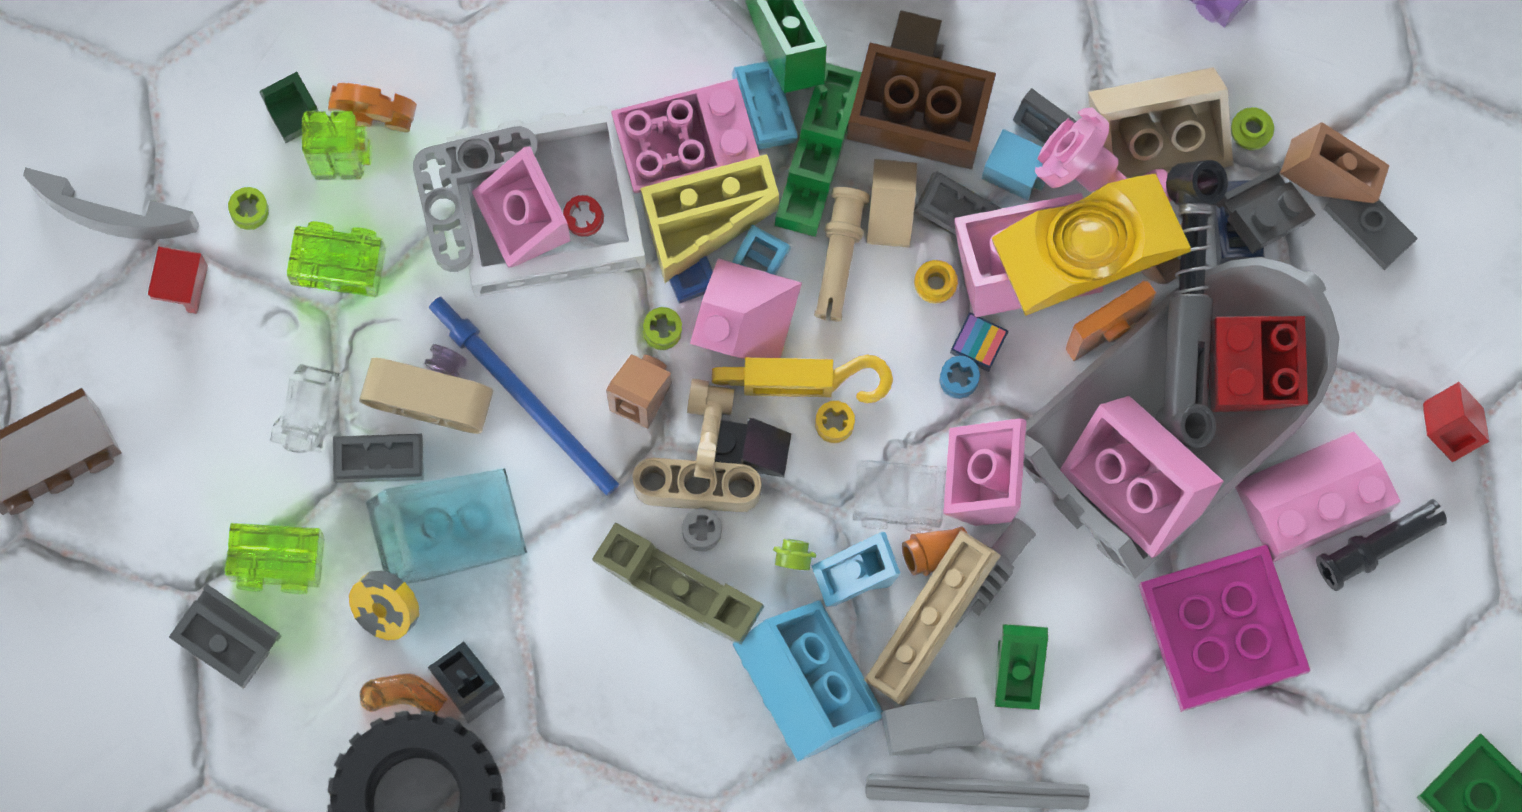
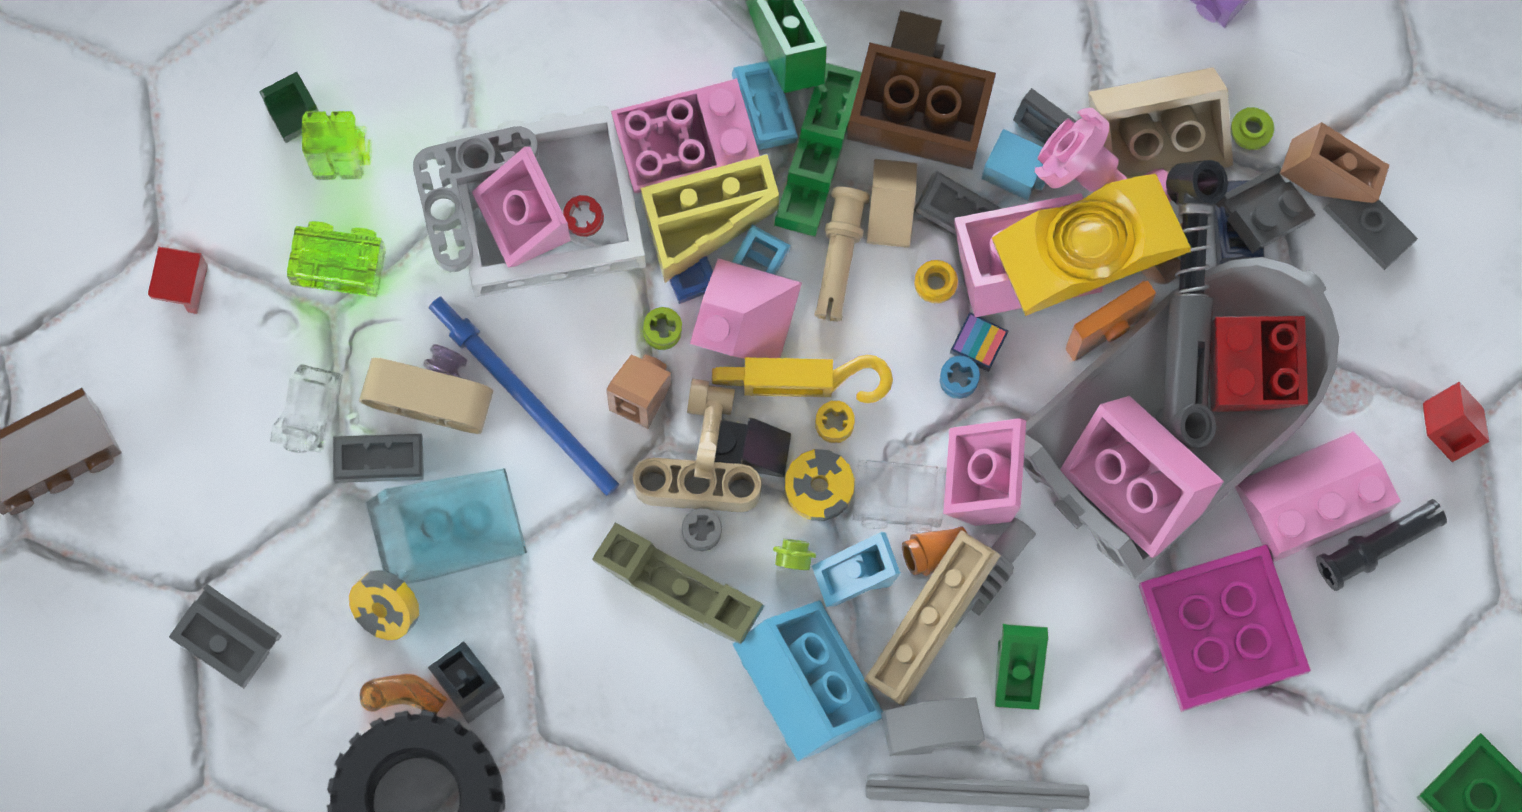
light grey slope [23,167,199,240] -> none
clear neon green brick [225,523,325,594] -> none
lime bush [228,187,269,230] -> none
orange plate [328,83,417,132] -> none
none -> yellow piece [784,449,855,521]

